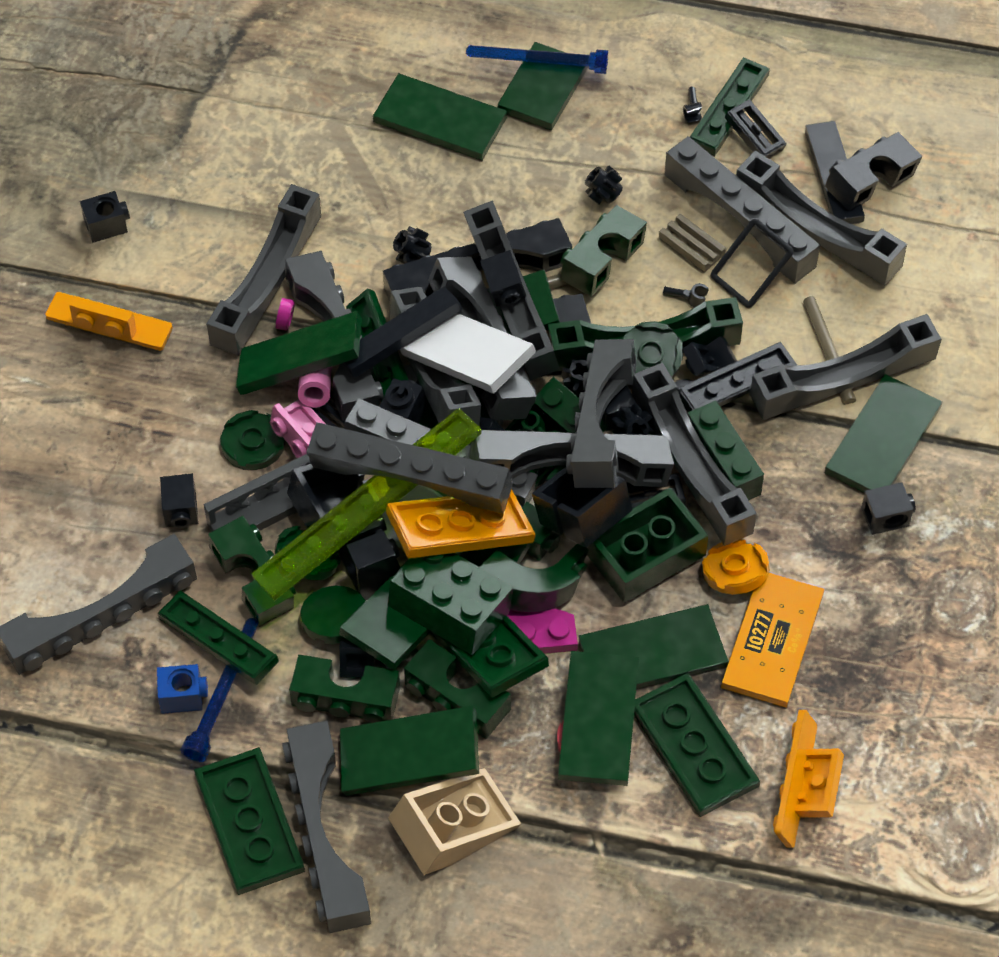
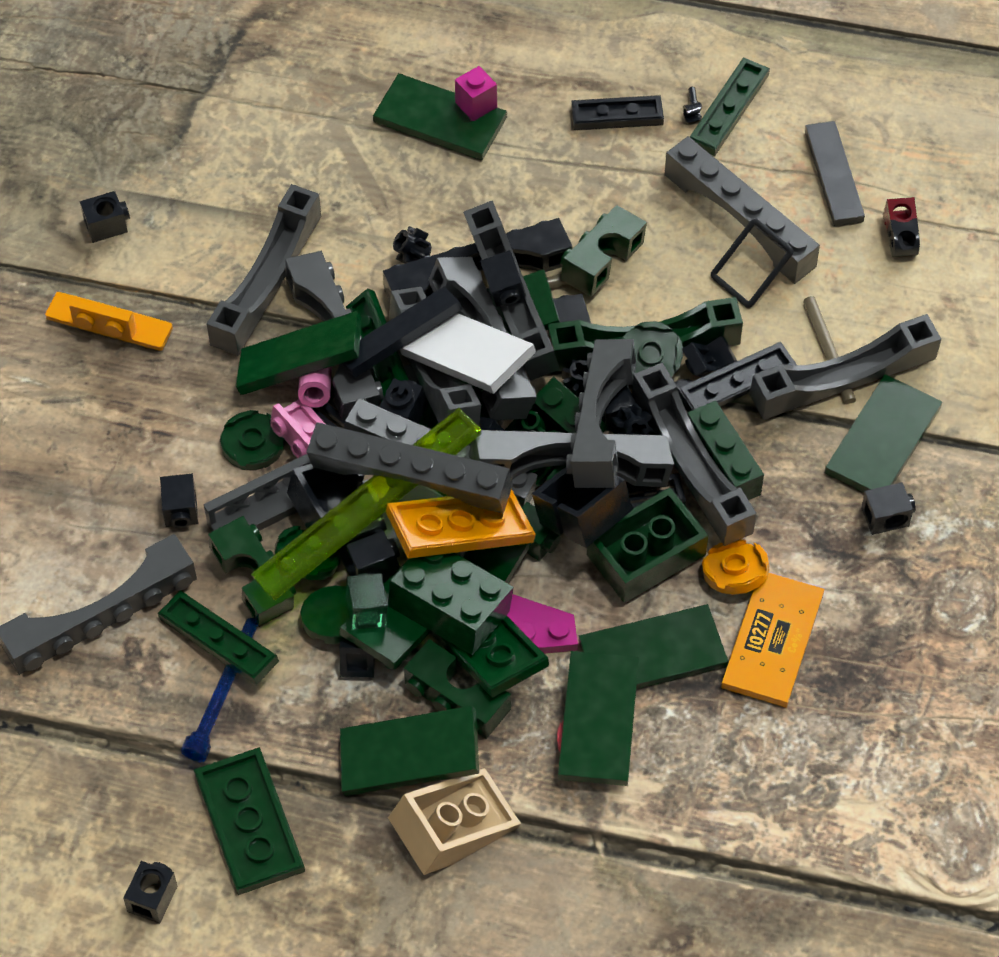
blue brick [157,664,208,714] -> none
dark pink tile [275,298,295,331] -> none
dark grey arch [282,720,371,933] -> none
dark green arch [289,654,400,723] -> none
clear blue piece [466,45,609,74] -> none
dark green arch [480,544,589,612] -> none
dark green tile [497,42,589,130] -> none
black gear [585,165,623,205] -> none
dark green tile [634,673,760,817] -> none
dark tan tile [659,214,726,272] -> none
black hand [663,283,709,308] -> none
black tile [724,99,787,157] -> none
dark grey arch [736,151,907,286] -> none
light orange bracket [773,710,844,848] -> none
arch [825,132,923,211] -> none
none -> black brick [123,861,178,924]
none -> clear green brick [346,573,388,630]
none -> dark pink brick [455,66,497,121]
none -> black tile [571,95,664,130]
none -> black leg [883,197,920,257]

